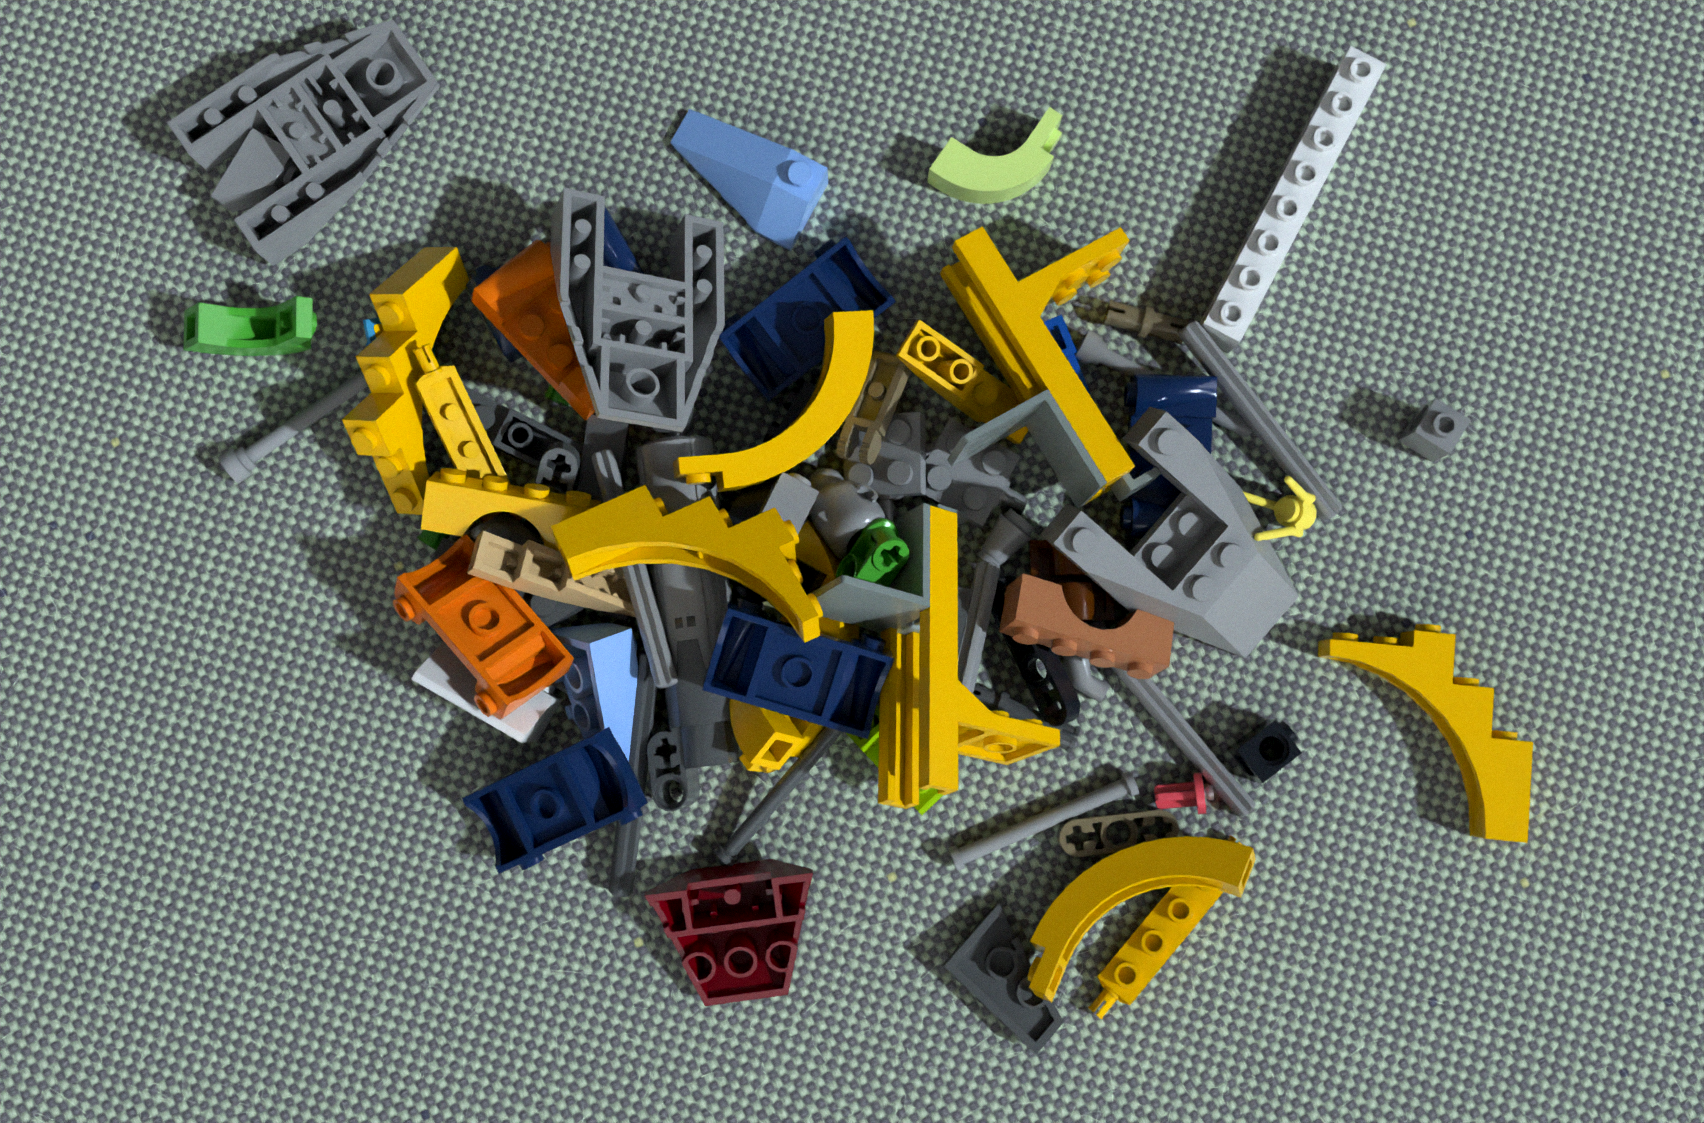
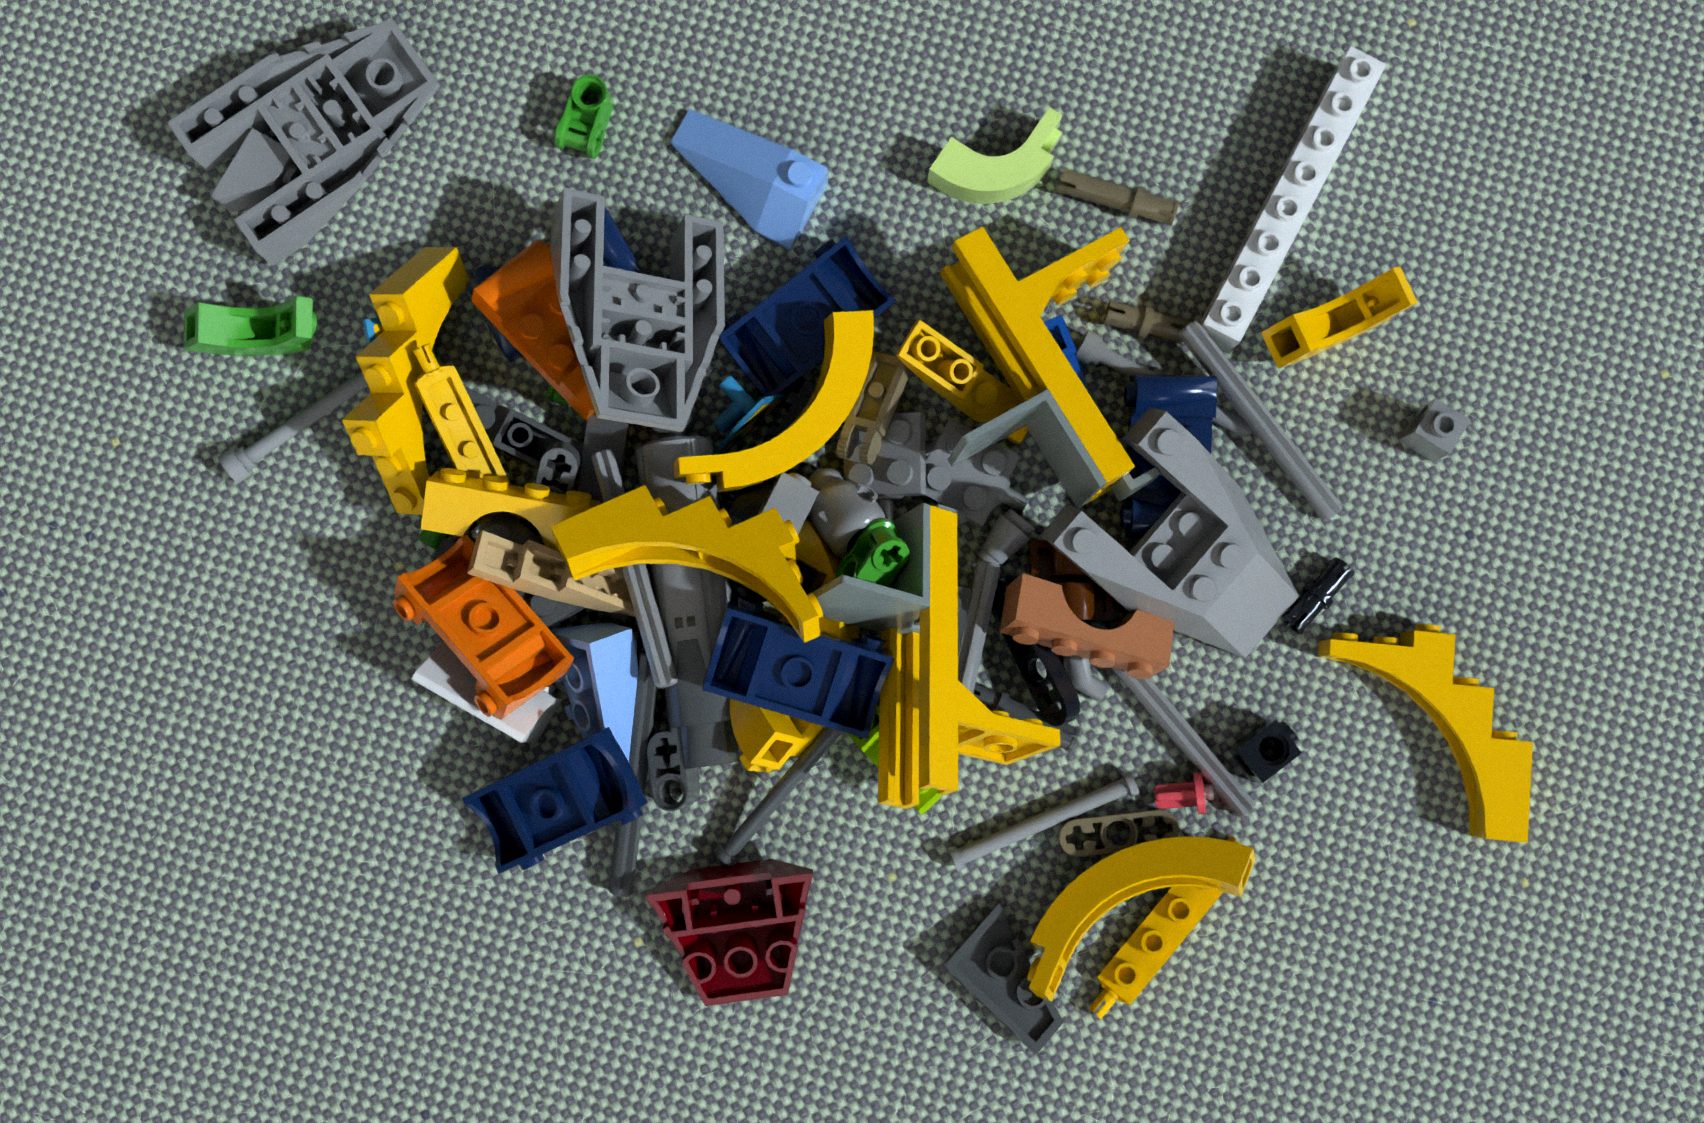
light yellow plant [1243,476,1317,541] -> none
none -> bright green piece [554,74,614,160]
none -> dark azure shield [714,376,789,455]
none -> dark tan pin [1057,167,1180,226]
none -> yellow arch [1261,266,1418,369]
none -> black pin [1281,557,1355,635]

